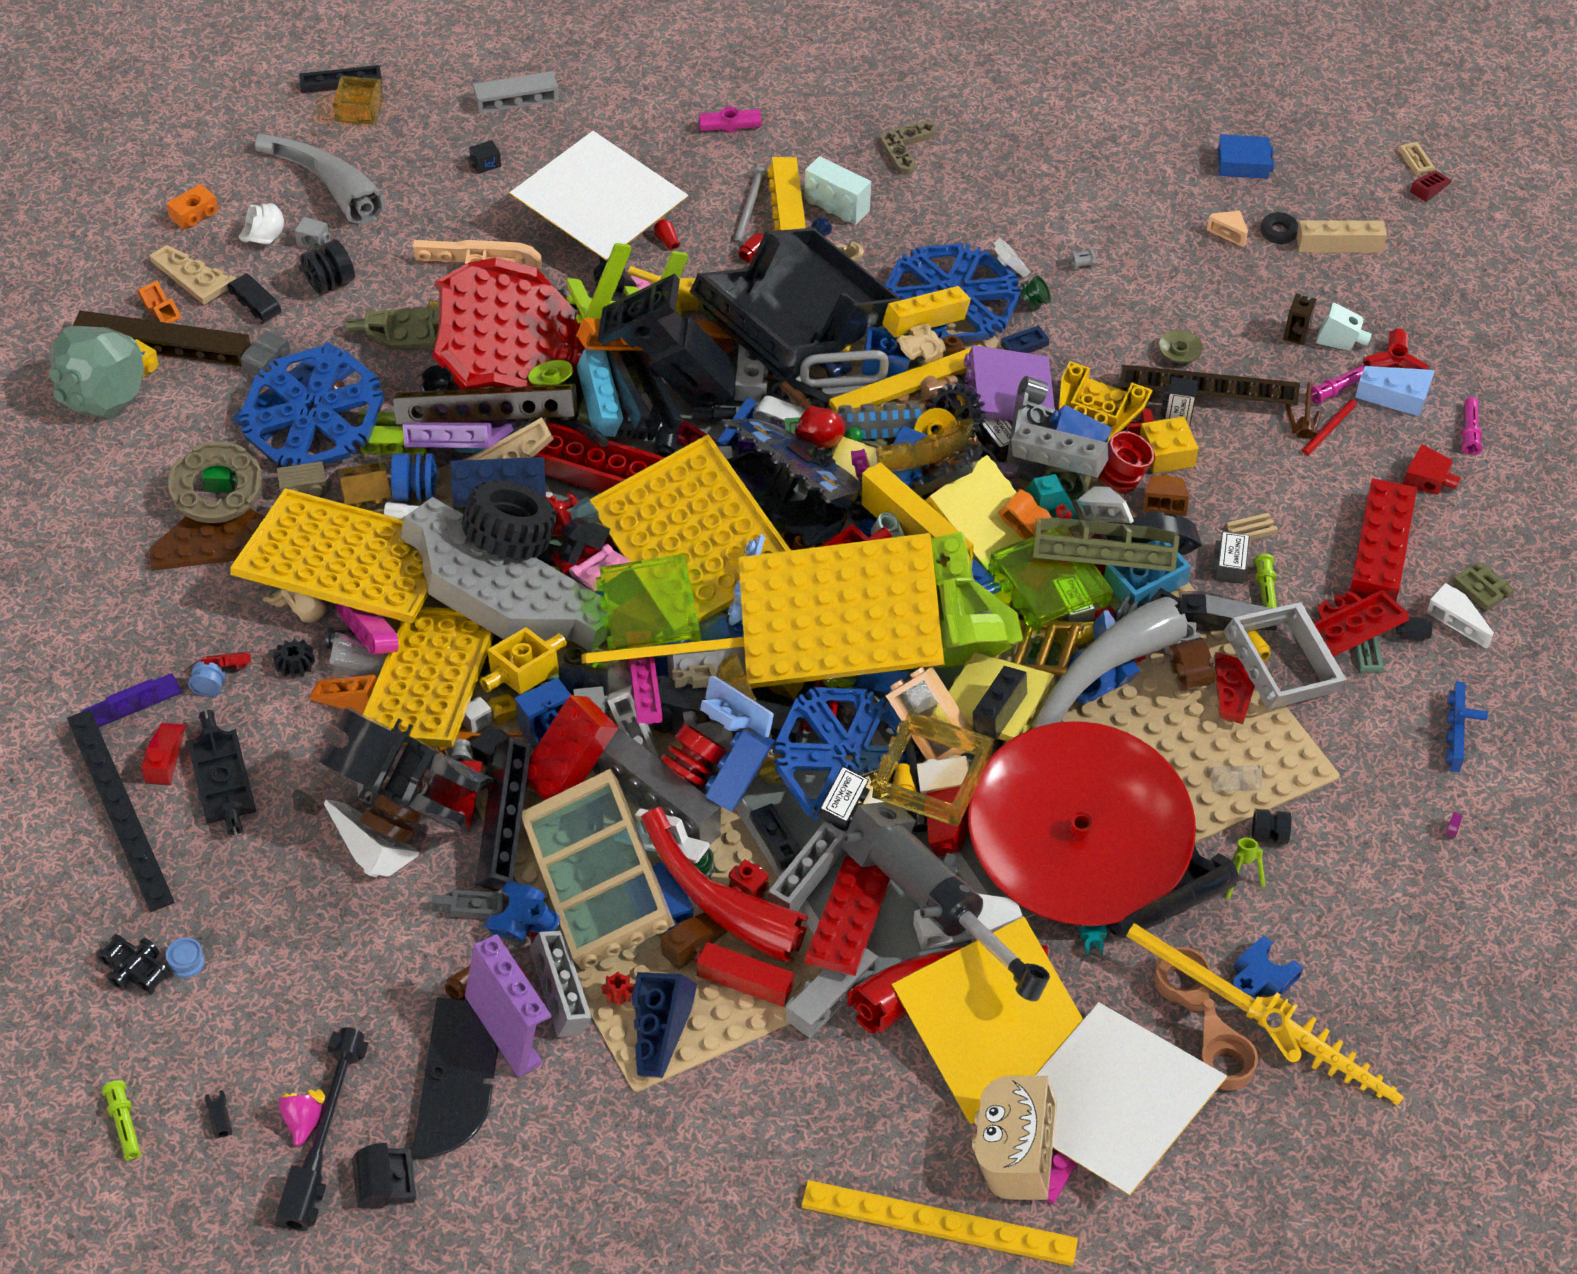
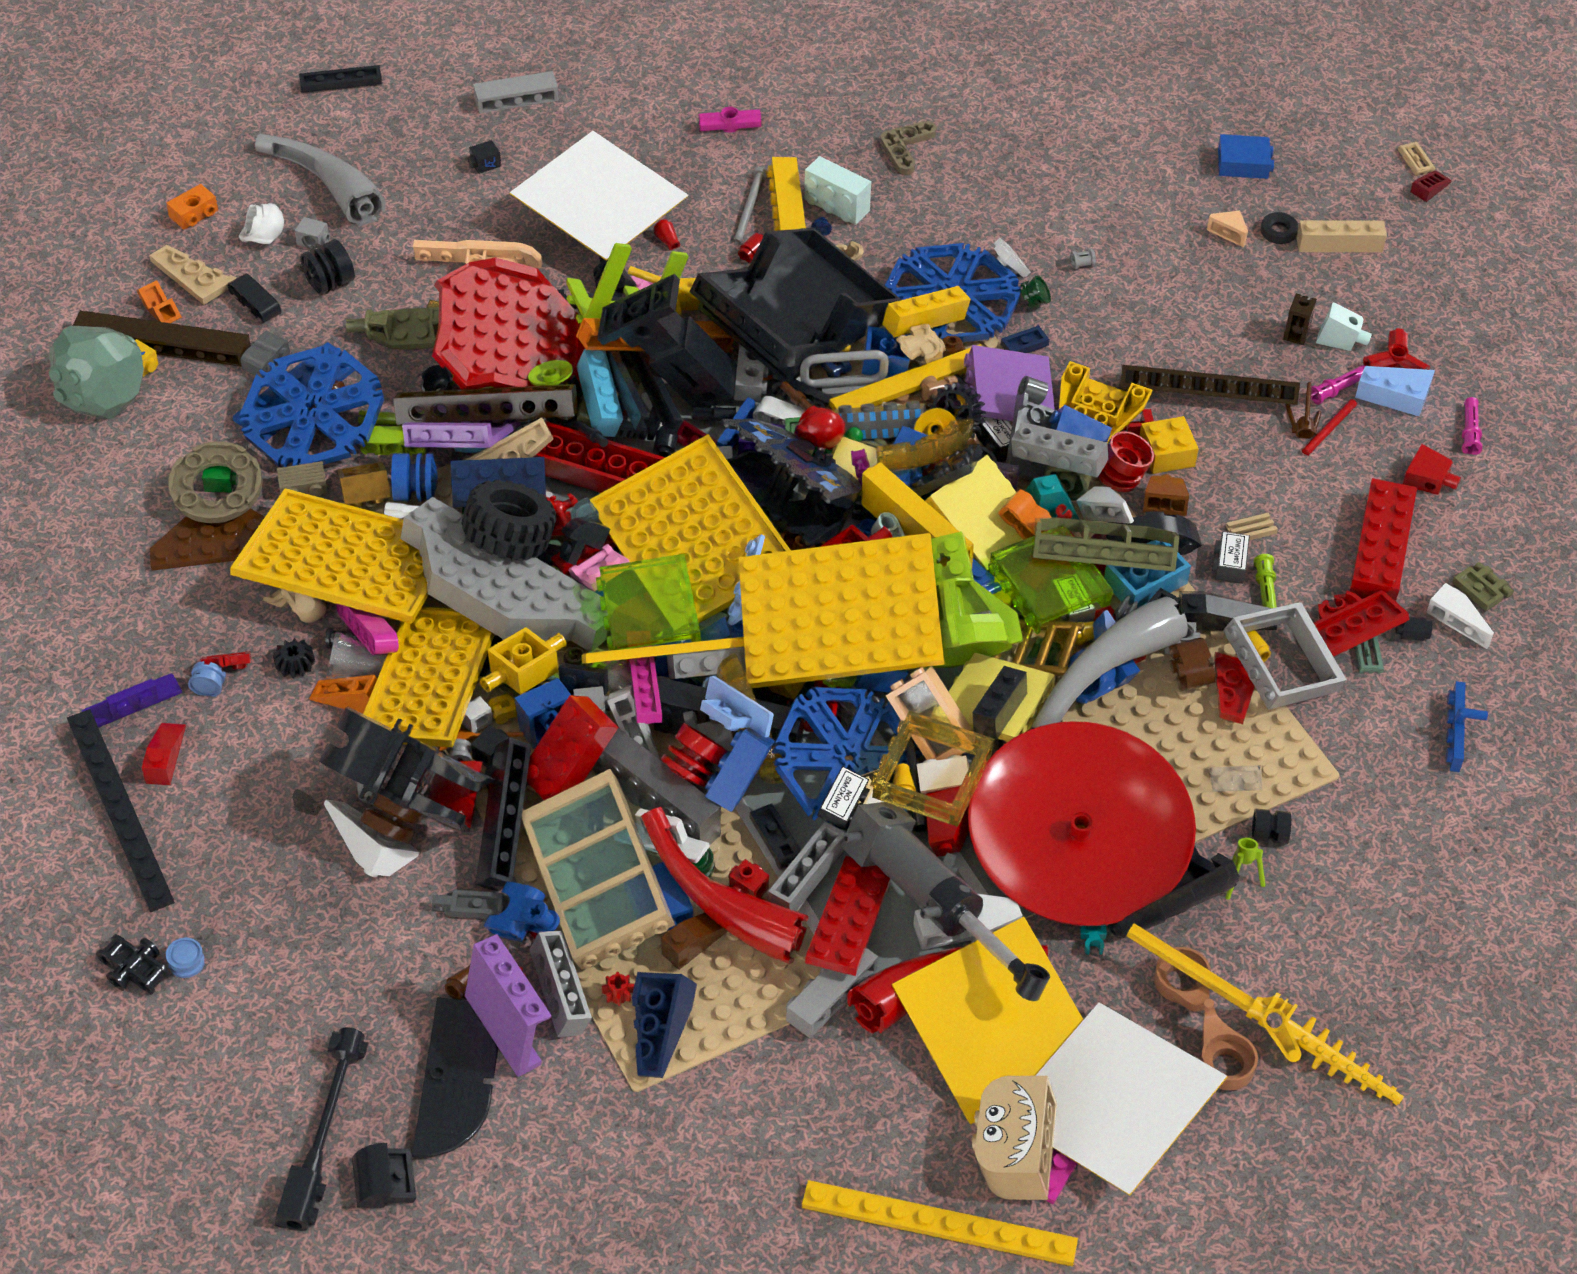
lime pin [102,1080,142,1161] -> none
black plate [187,710,257,835] -> none
black bar [205,1090,233,1139] -> none
dark pink hat [278,1089,325,1146] -> none
clear yellow slope [333,76,383,125] -> none
red wheel [554,343,583,372] -> none
dark tan plate [672,664,717,688] -> none
red brick [694,942,794,1007] -> none
olive dish [1159,330,1203,363] -> none
brick [1161,377,1198,426] -> none
blue piece [1233,936,1304,999] -> none
magenta tile [1446,812,1463,838] -> none

